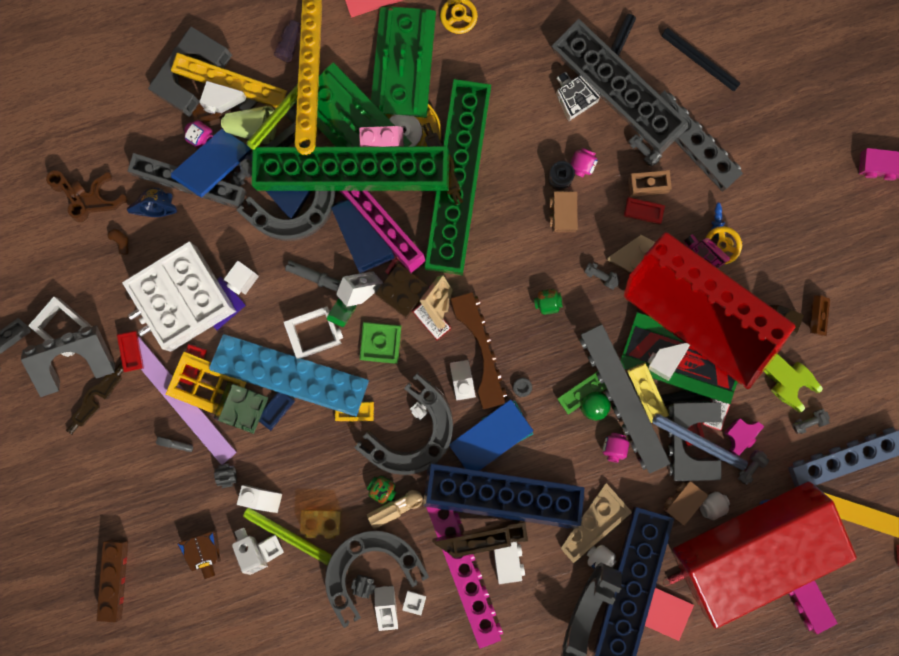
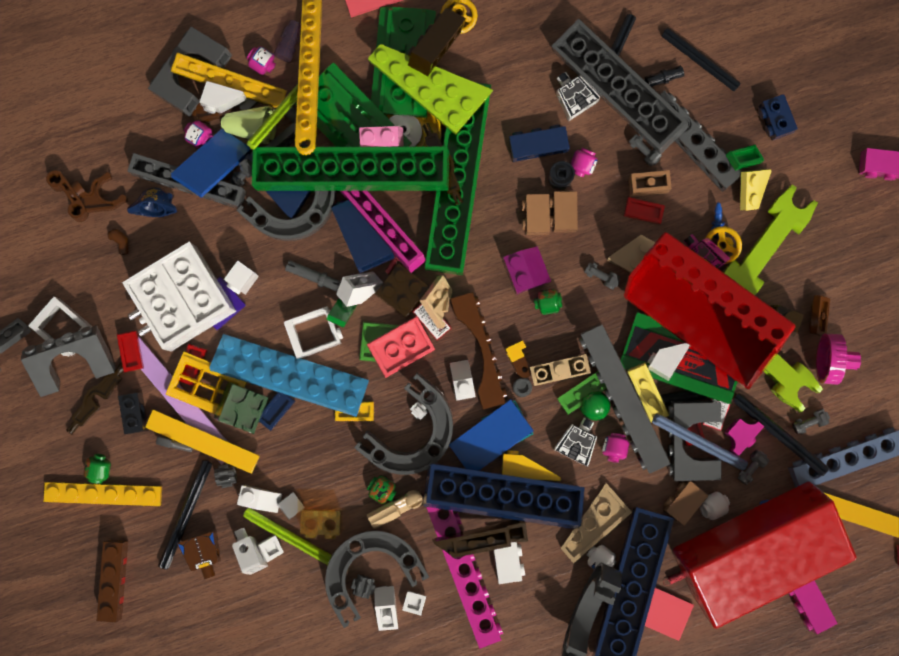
none -> yellow plate [43,482,162,506]
none -> green head [83,454,111,484]
none -> black brick [118,393,149,434]
none -> yellow tile [145,410,260,474]
none -> black axle [158,460,212,570]
none -> dark pink head [247,46,276,75]
none -> light grey tile [277,493,305,520]
none -> coral tile [366,316,435,378]
none -> lime wing [368,44,493,135]
none -> dark brown brick [408,8,466,76]
none -> yellow slope [501,450,561,481]
none -> magenta slope [502,246,551,295]
none -> leg [504,341,532,378]
none -> dark blue brick [508,125,570,162]
none -> medium nougat brick [522,194,550,235]
none -> tan slope [530,354,591,386]
none -> torso [553,418,597,467]
none -> black pin [644,65,684,87]
none -> lime piece [723,184,818,295]
none -> green tile [726,145,764,171]
none -> black axle [733,393,829,476]
none -> light yellow wing [740,169,771,211]
none -> dark blue brick [758,94,798,141]
none -> dark pink piece [816,333,861,385]

